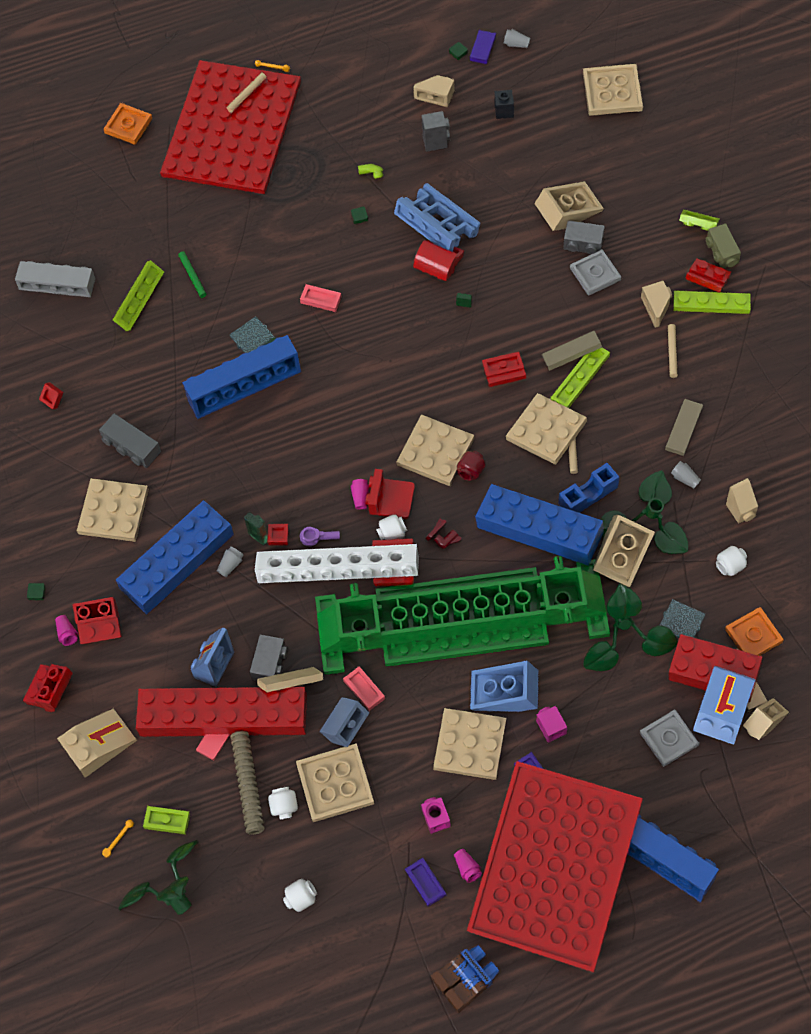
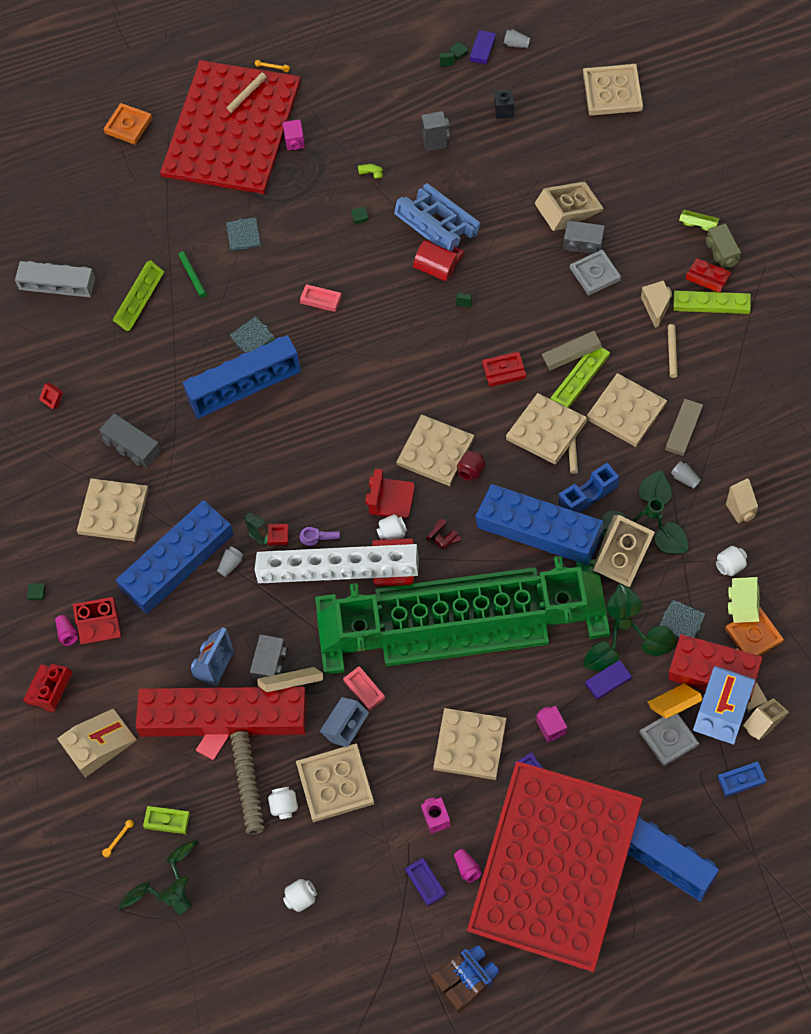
dark pink cone [350,479,370,510] -> none
tan slope [413,75,455,107] -> none
medium blue slope [470,661,538,712] -> none
none -> clear light blue piece [226,217,261,251]
none -> dark pink brick [283,119,305,150]
none -> dark green piece [440,52,454,67]
none -> dark purple tile [585,660,632,700]
none -> tan plate [587,373,667,447]
none -> light orange tile [648,684,703,719]
none -> blue plate [717,761,766,797]
none -> yellowish green brick [728,577,760,623]

